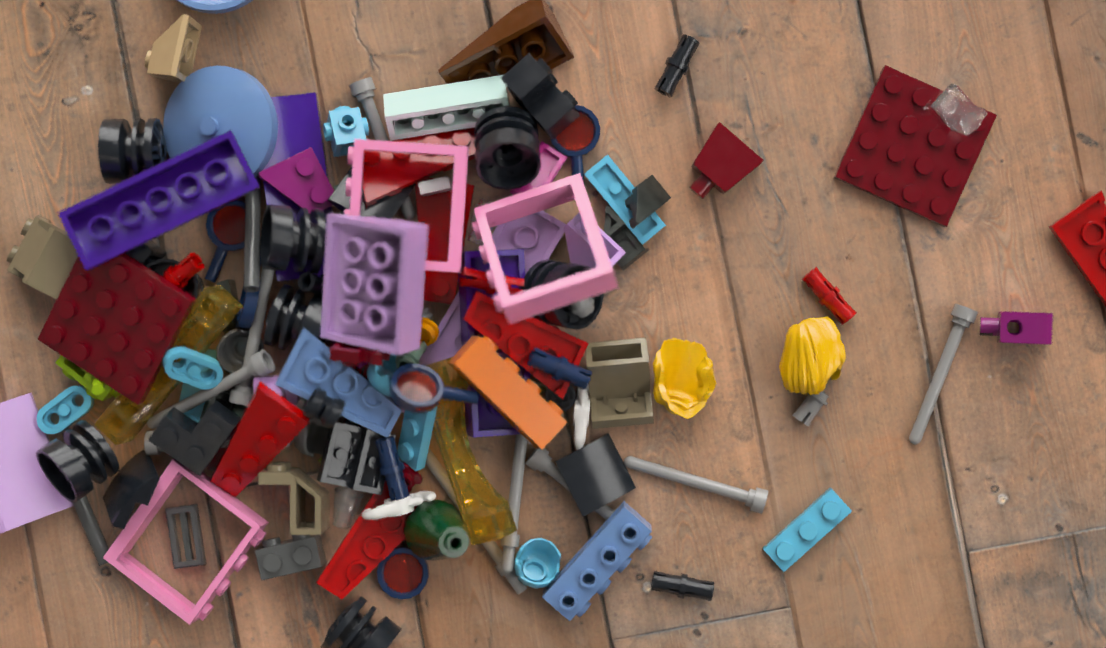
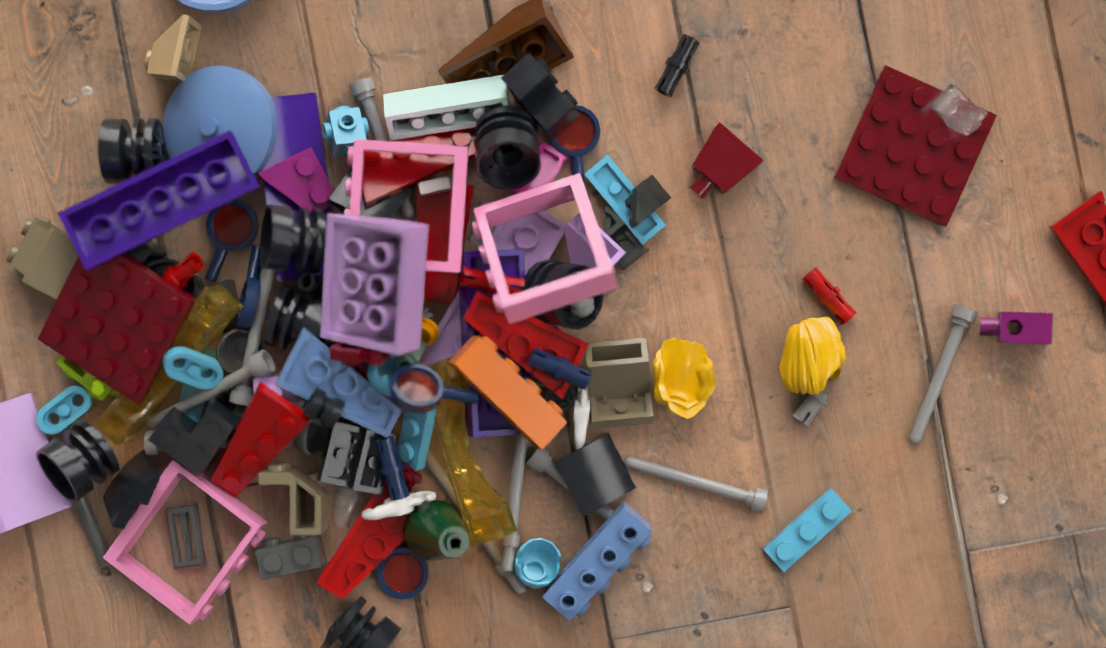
dark grey piece [244,176,261,292] -> none
black pin [651,571,714,601] -> none

